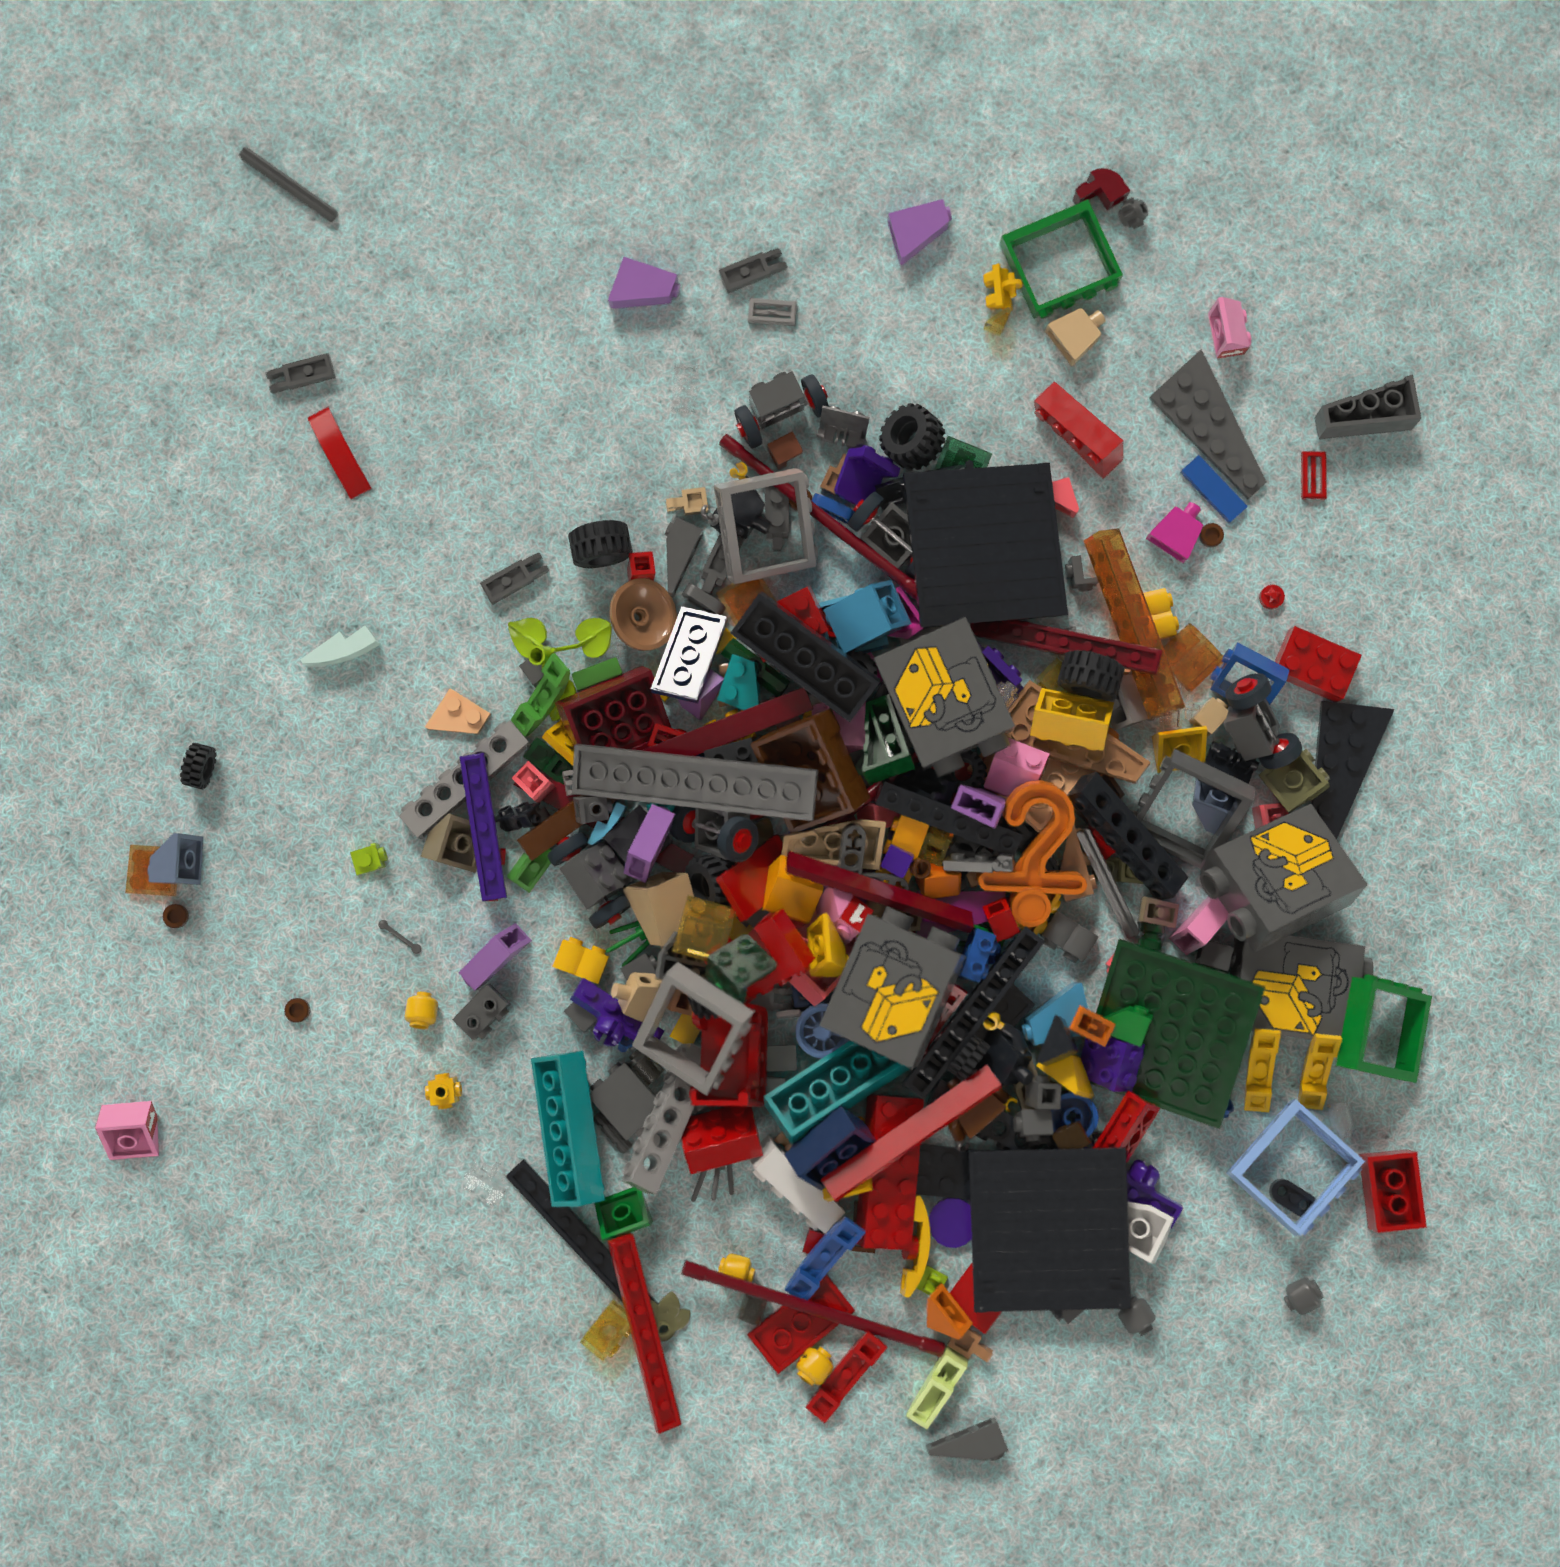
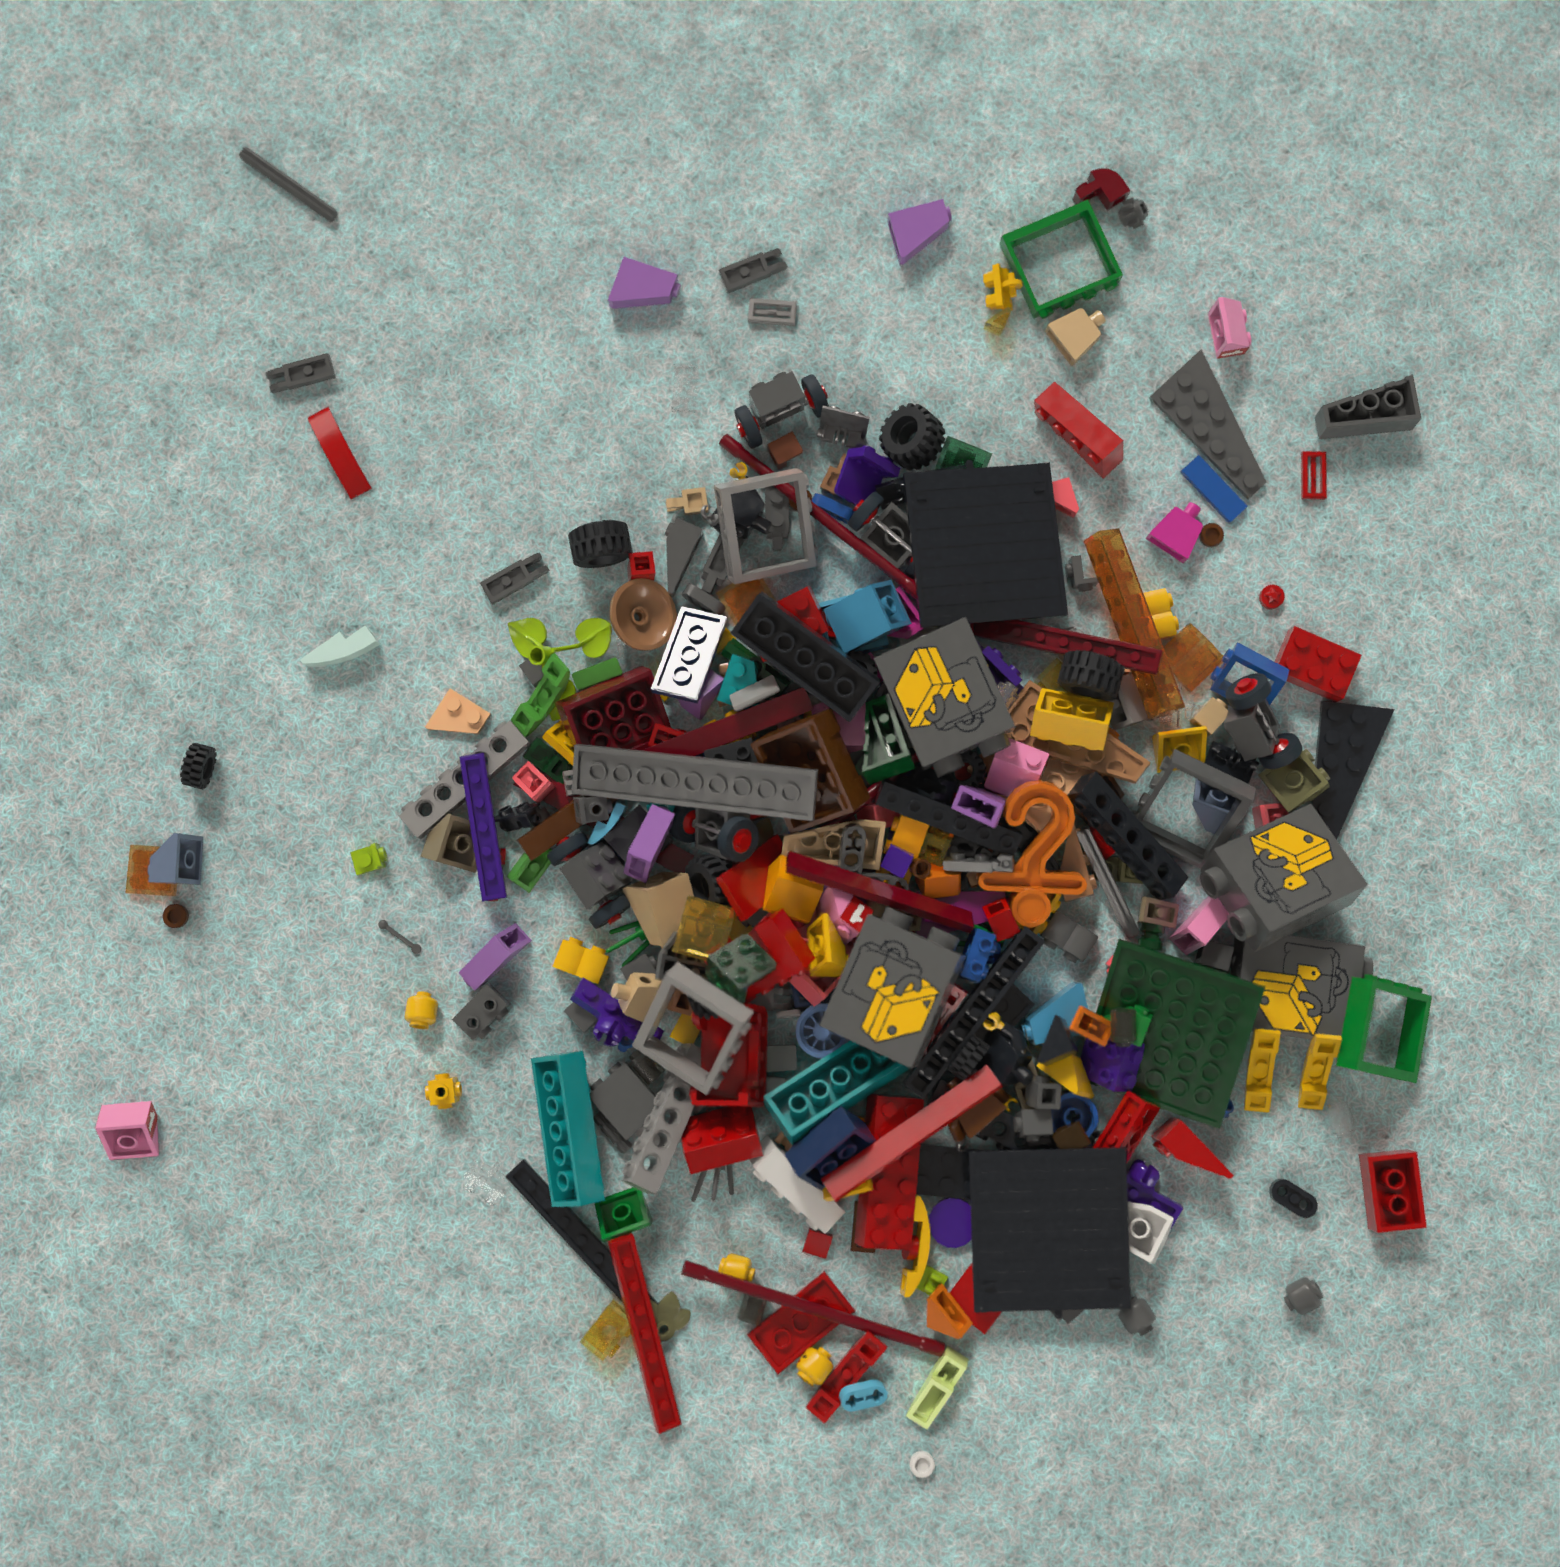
reddish brown tile [284,998,310,1023] -> none
blue slope [785,1216,865,1300] -> none
dark grey slope [926,1417,1009,1461] -> none
medium nougat plate [947,1328,993,1362] -> none
light blue window [1226,1099,1365,1236] -> none
none -> light grey slope [730,675,781,712]
none -> medium azure beam [839,1379,888,1412]
none -> white tile [909,1451,935,1478]
none -> clear smoke brick [1111,1008,1136,1047]
none -> red slope [1151,1116,1234,1179]

